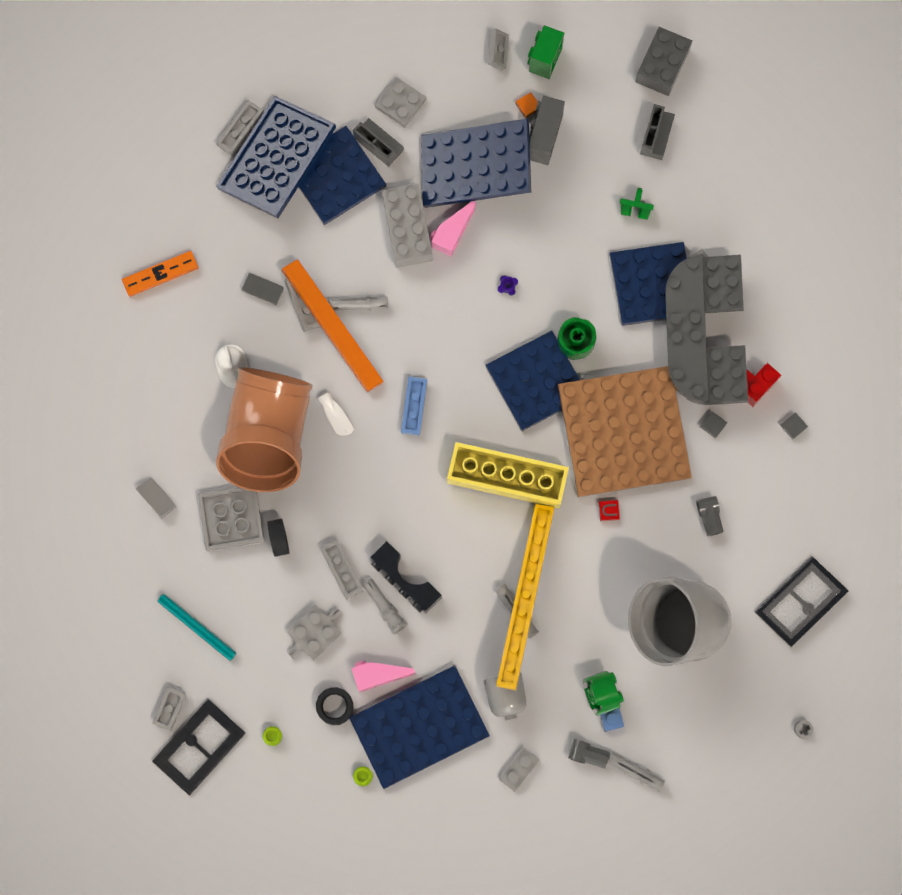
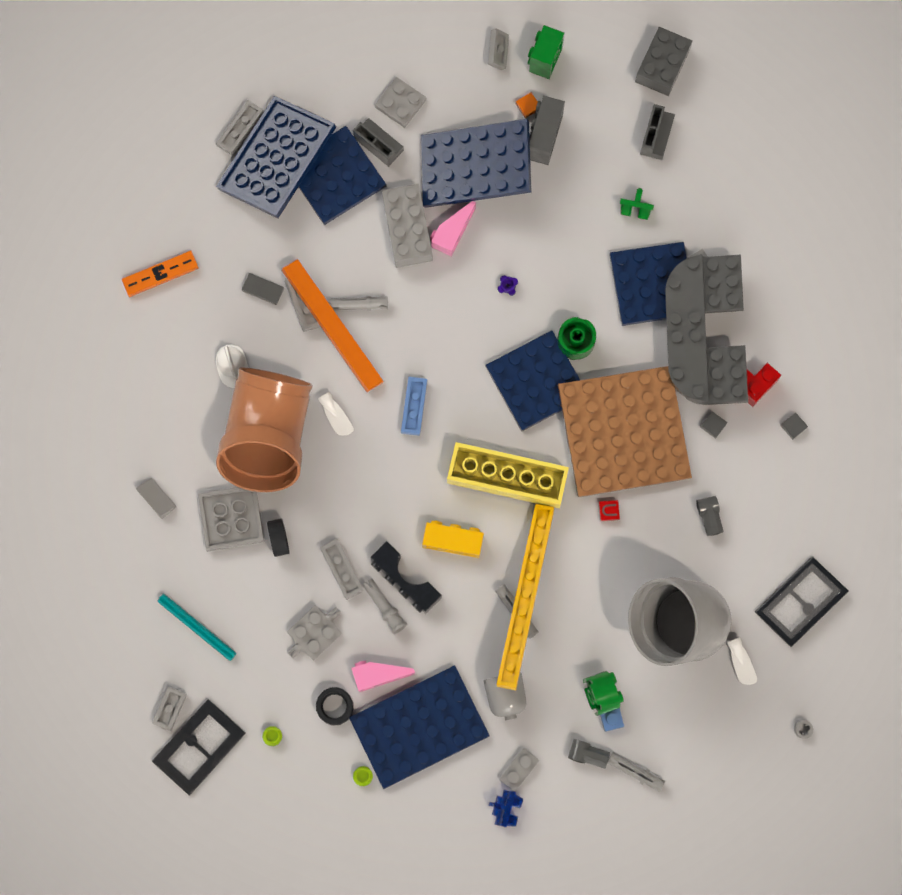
none -> yellow brick [422,520,484,558]
none -> clear blue hips [488,790,523,827]
none -> white piece [727,637,757,685]

